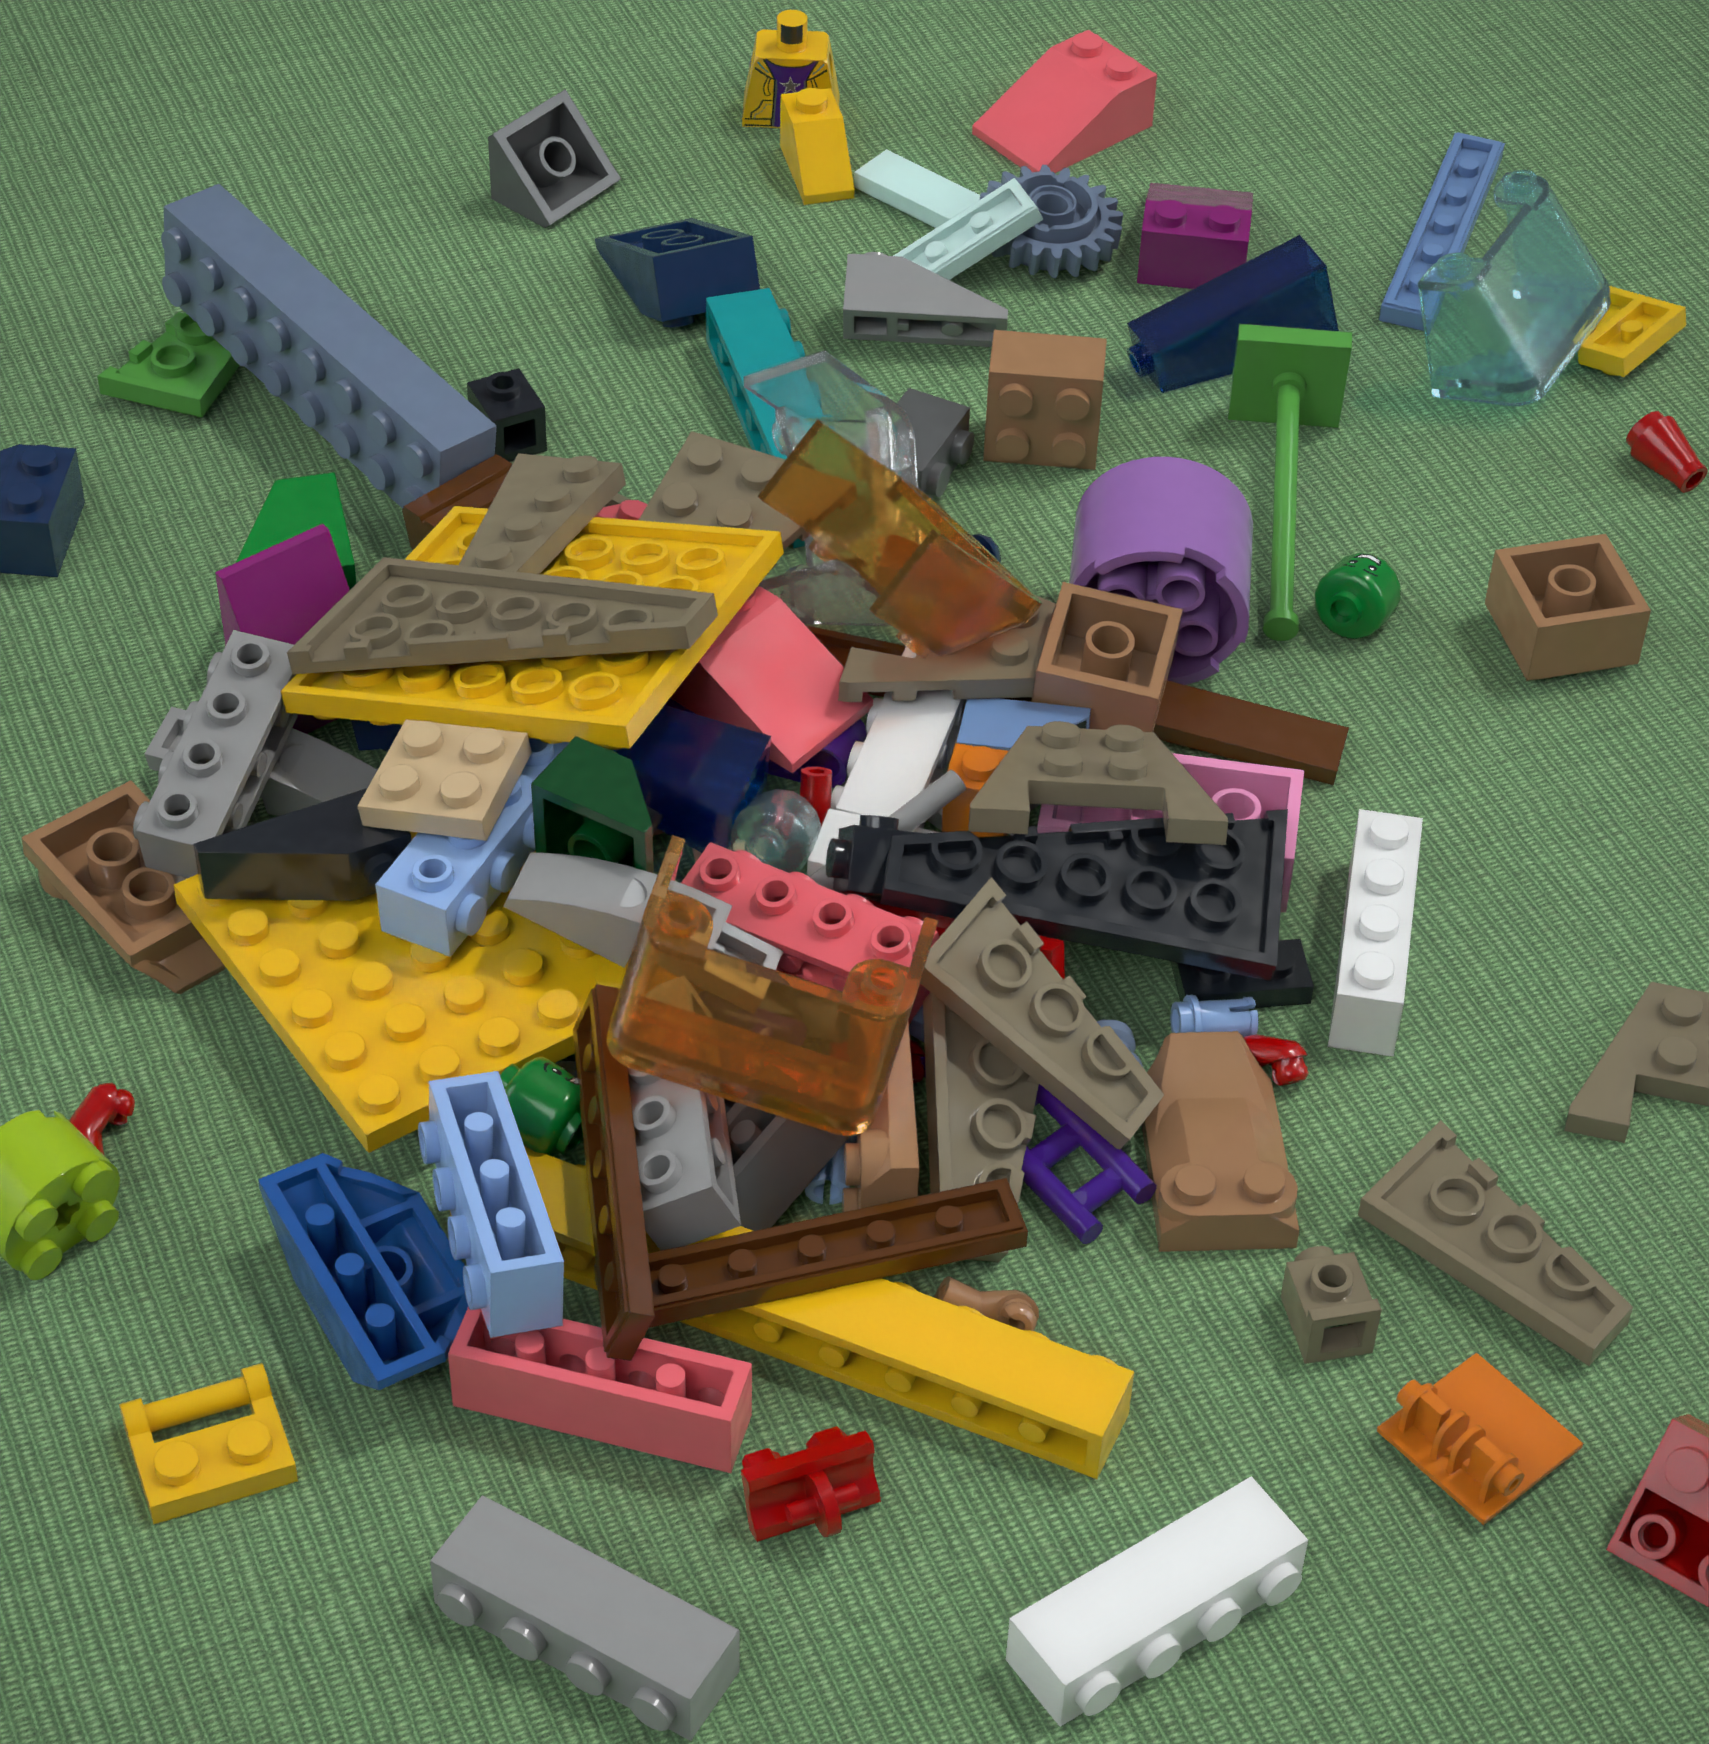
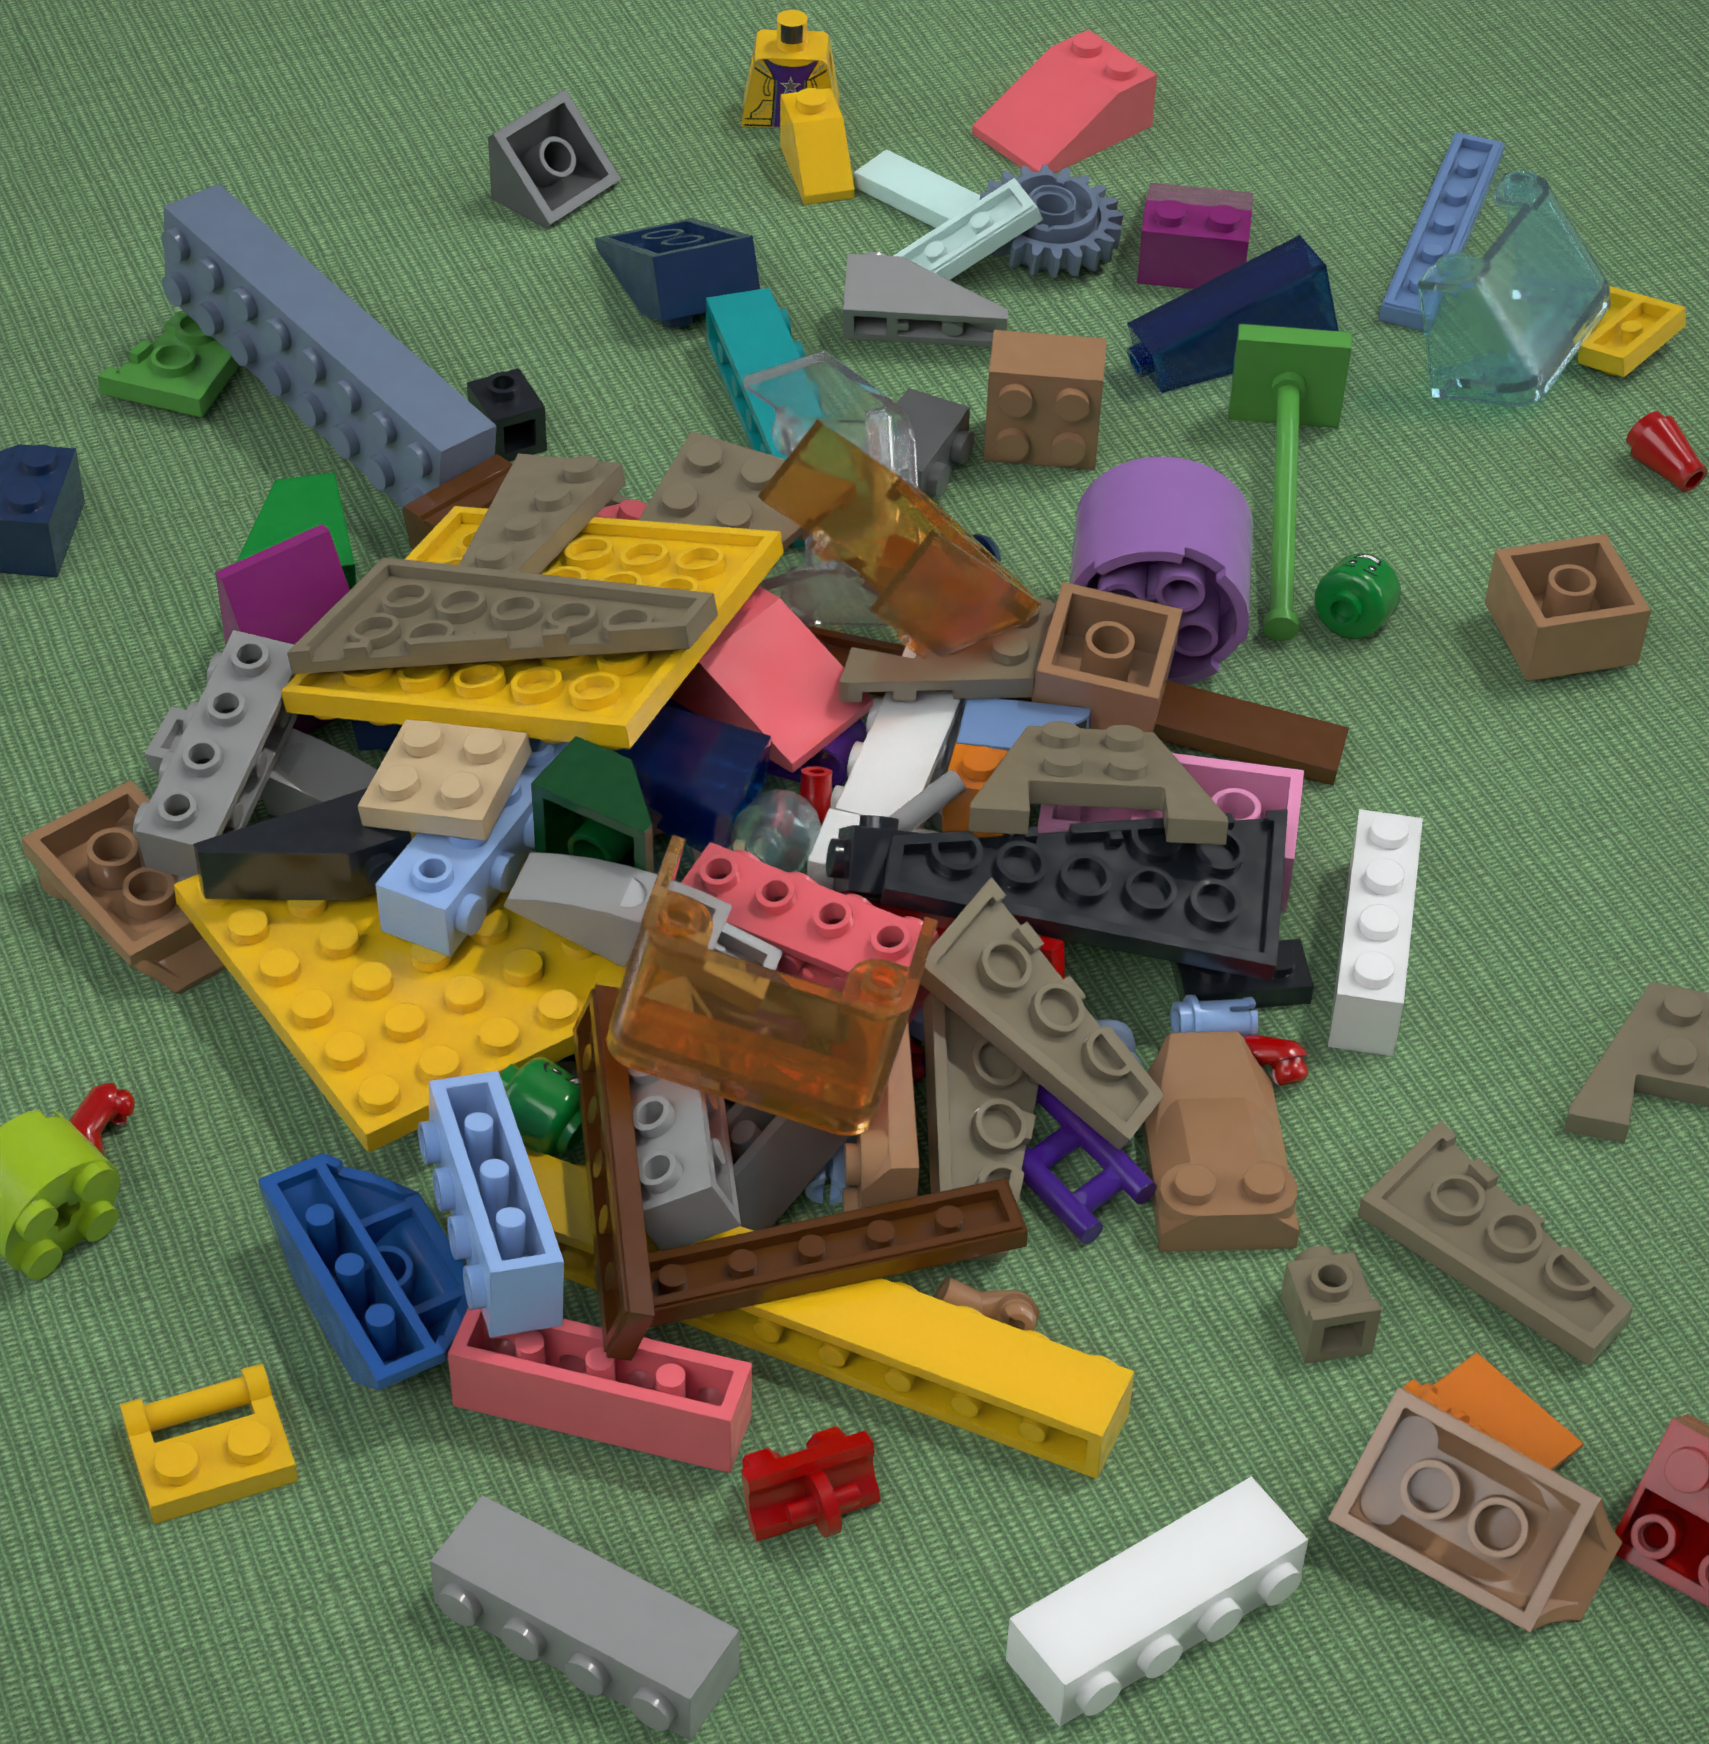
none -> medium nougat slope [1328,1387,1622,1633]

